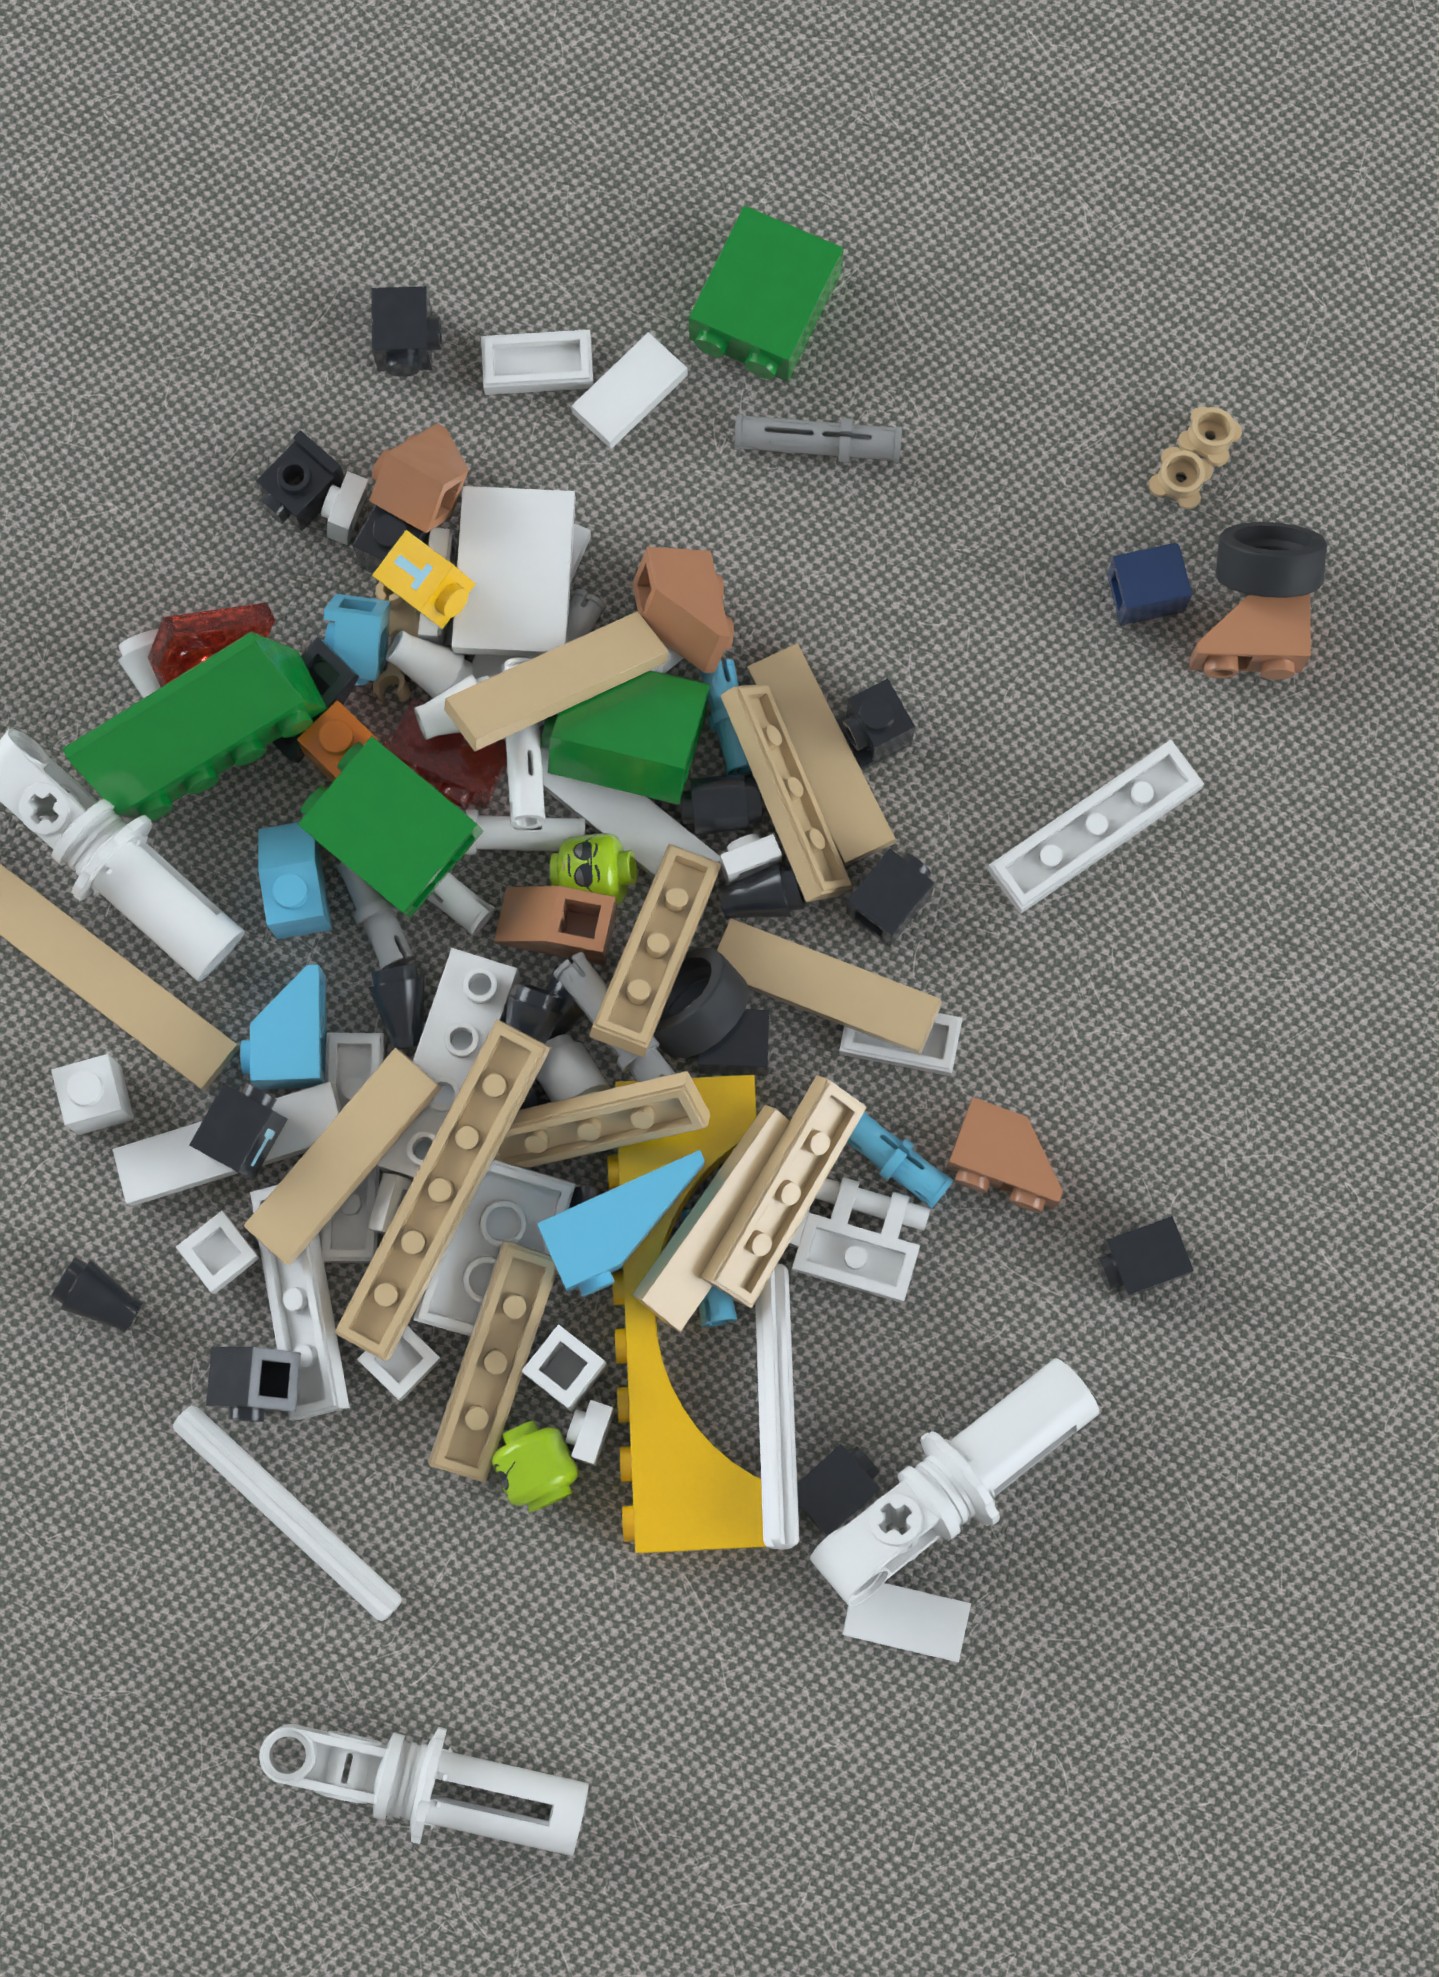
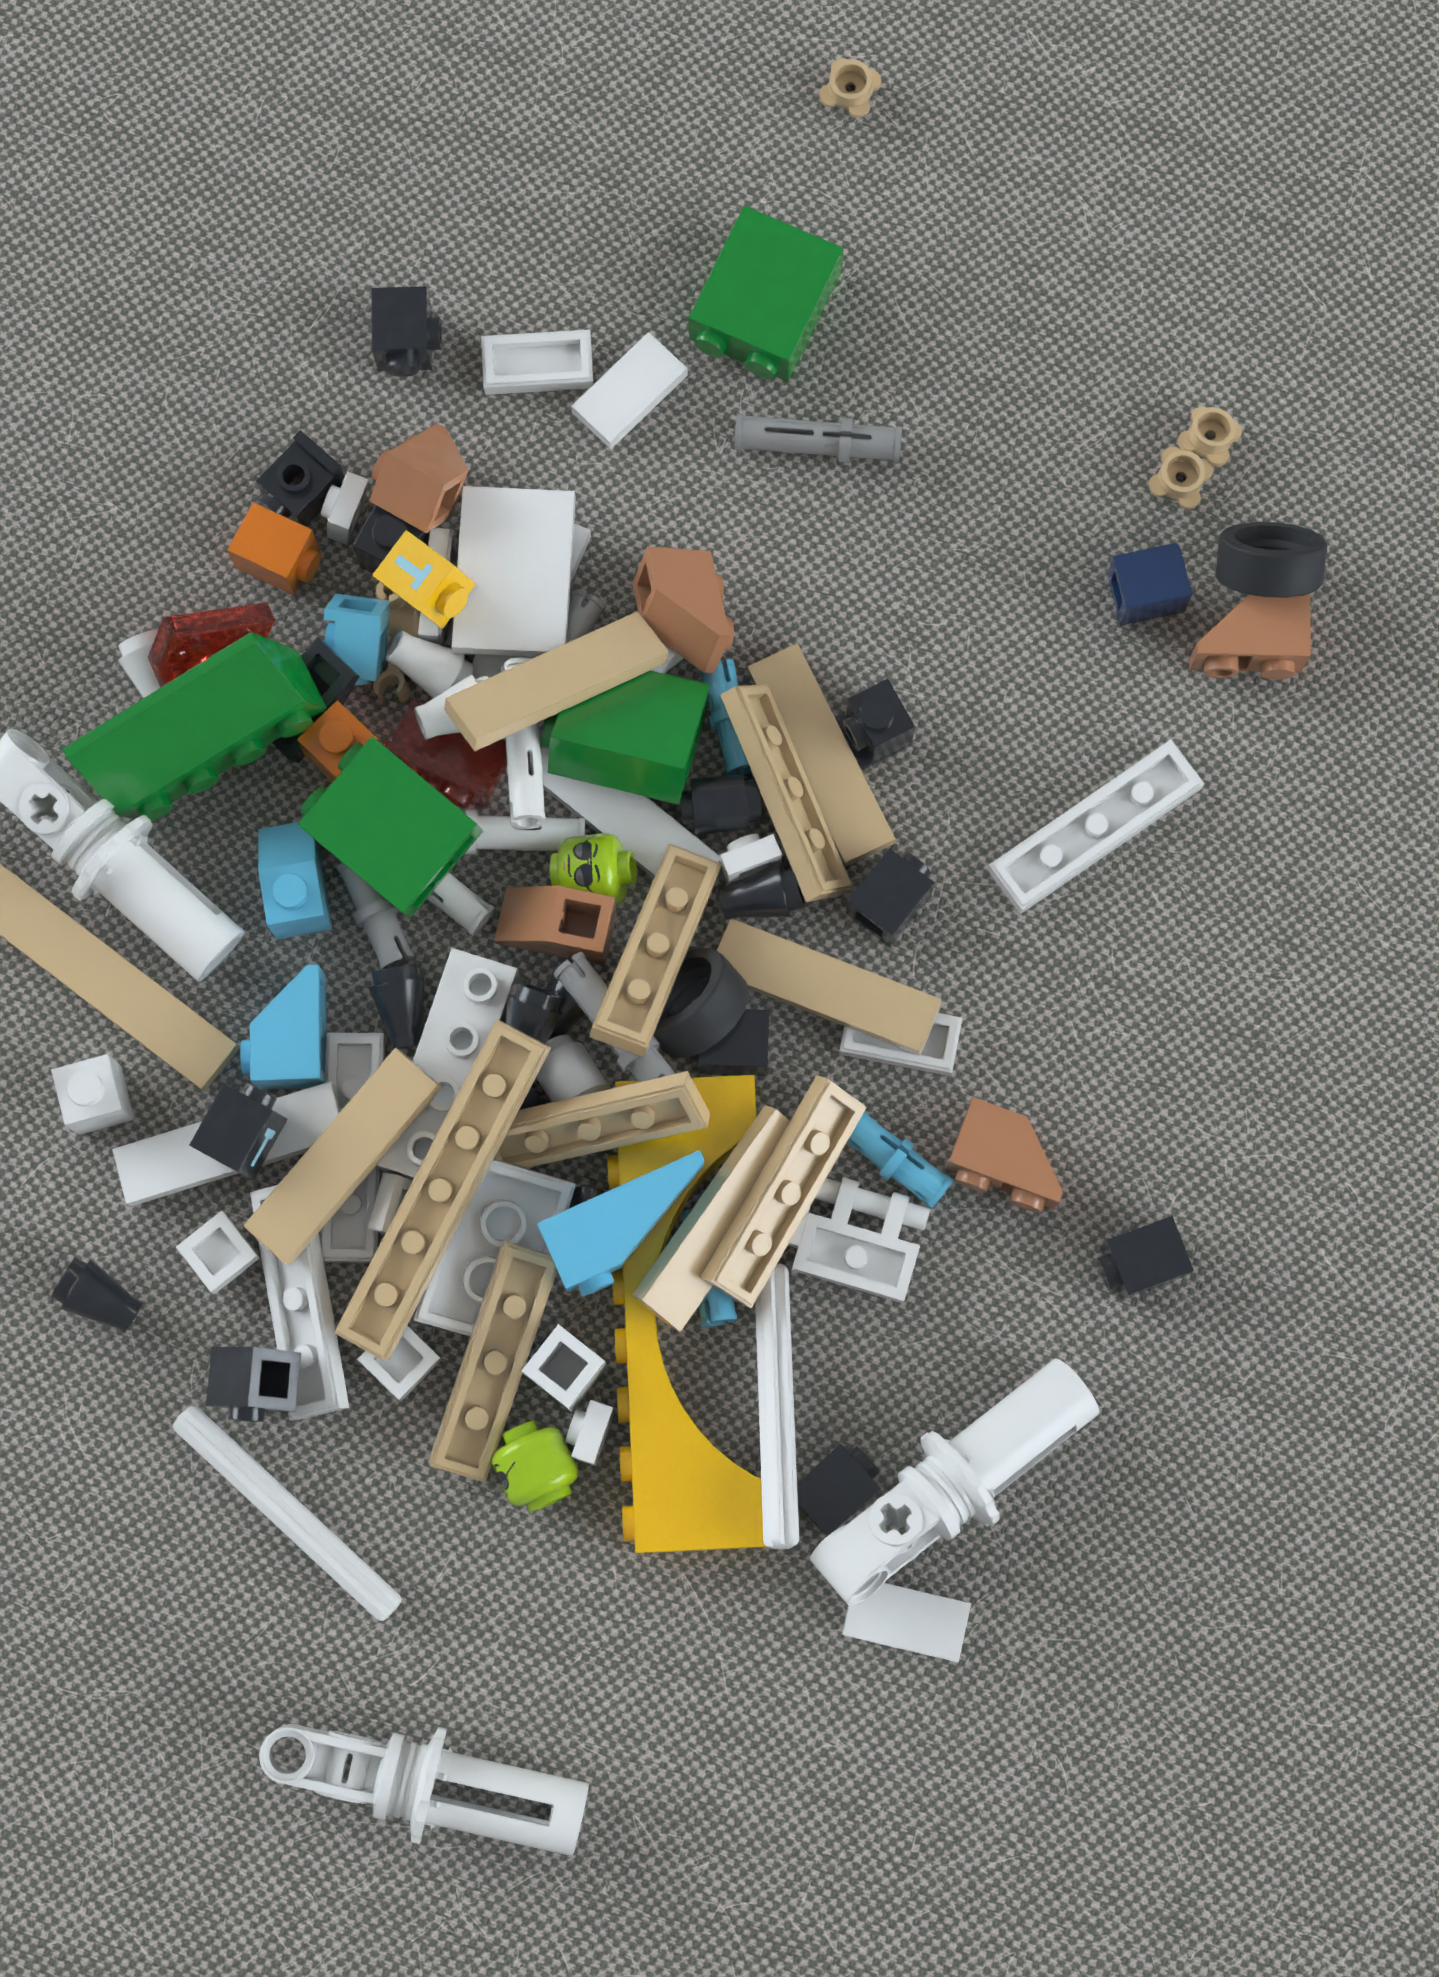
none -> orange brick [227,502,321,596]
none -> tan plate [819,58,881,118]

